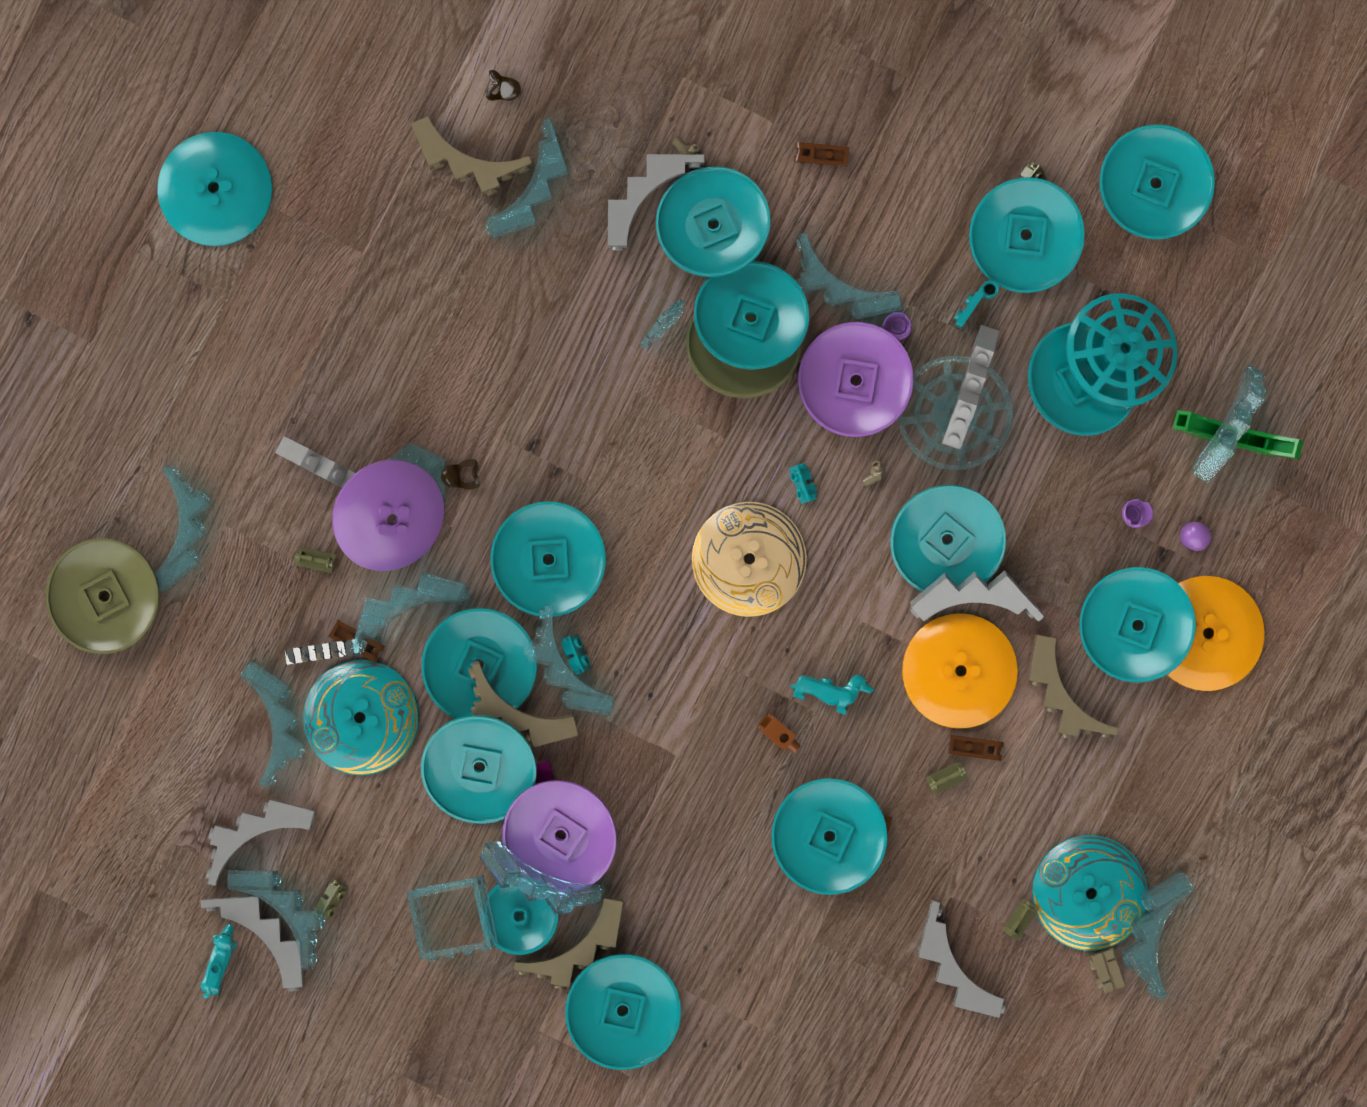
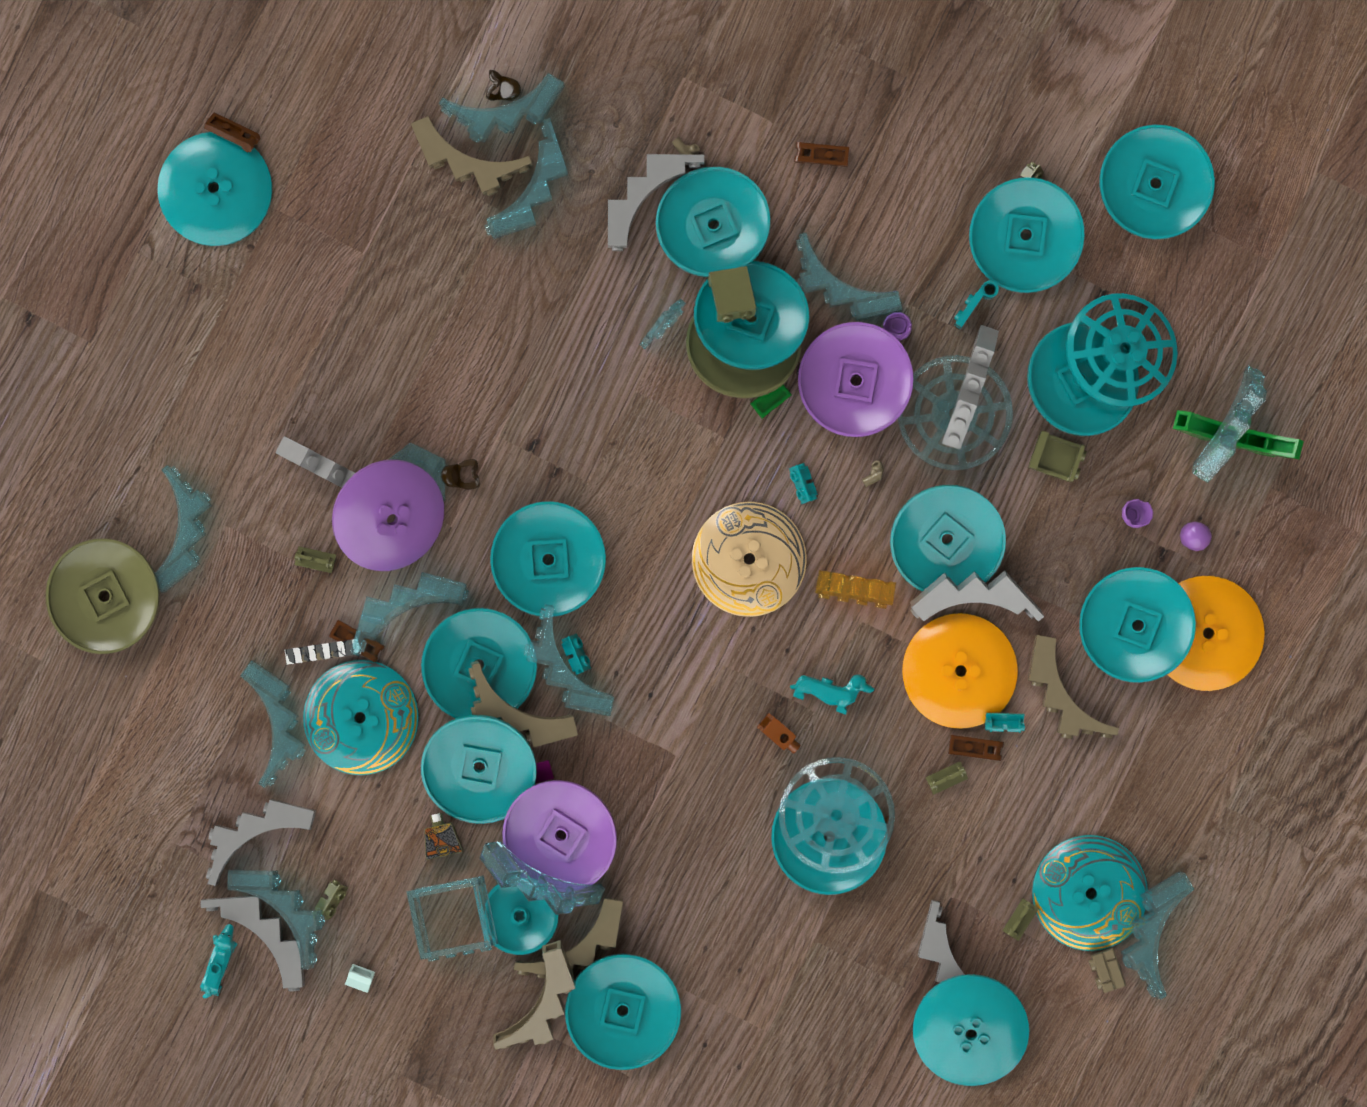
none -> reddish brown plate [204,113,261,152]
none -> light aqua piece [345,964,375,993]
none -> torso [425,813,464,860]
none -> clear light blue arch [439,73,565,143]
none -> dark tan arch [493,940,575,1050]
none -> olive panel [708,266,756,323]
none -> green tile [750,384,792,419]
none -> clear light blue dish [779,757,895,873]
none -> clear yellow wedge [815,570,896,609]
none -> teal dish [913,974,1029,1086]
none -> teal hinge [985,713,1025,733]
none -> olive panel [1028,431,1087,483]

